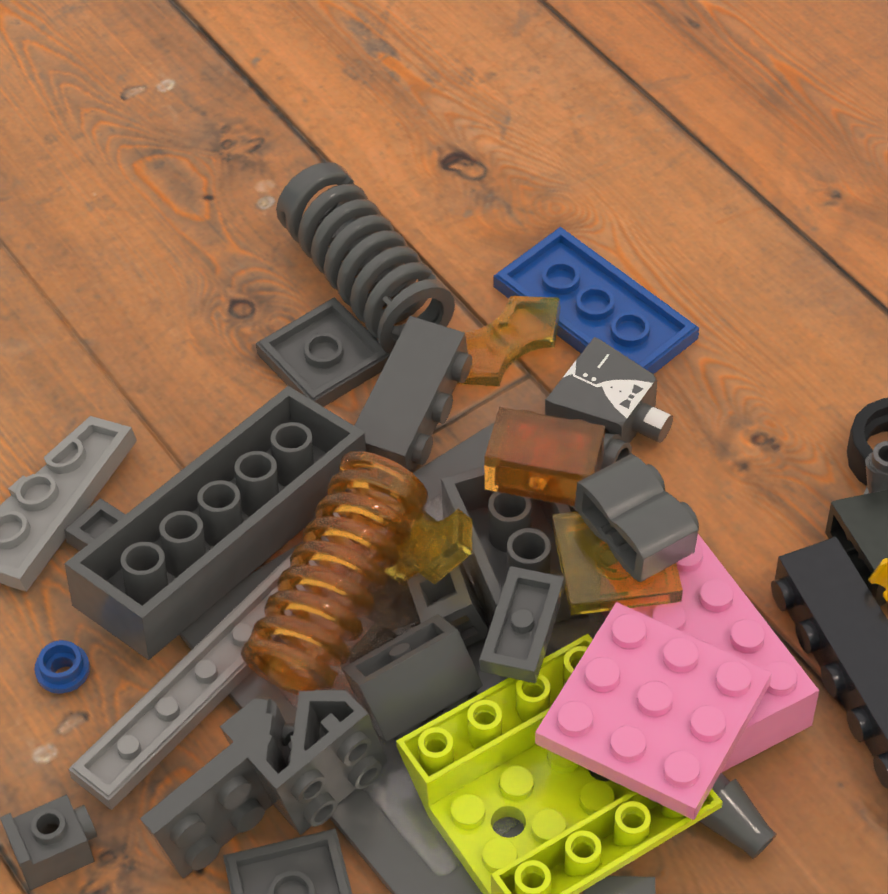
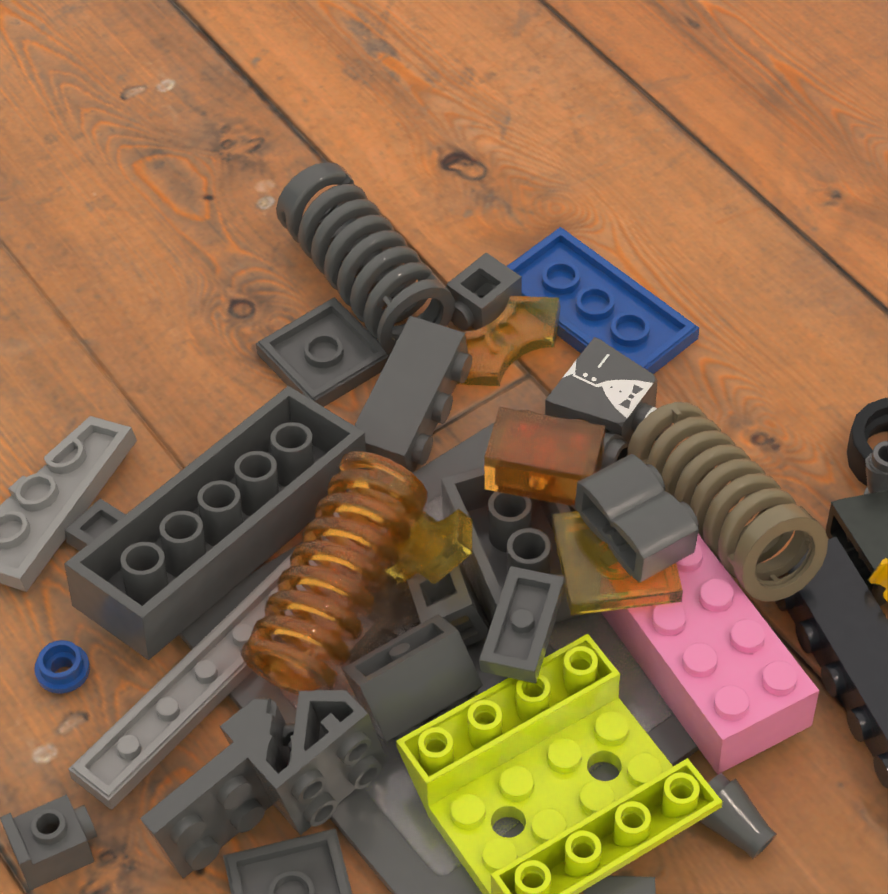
bright pink plate [535,602,772,820] -> none
none -> dark grey brick [446,253,522,334]
none -> dark tan piece [628,402,828,601]

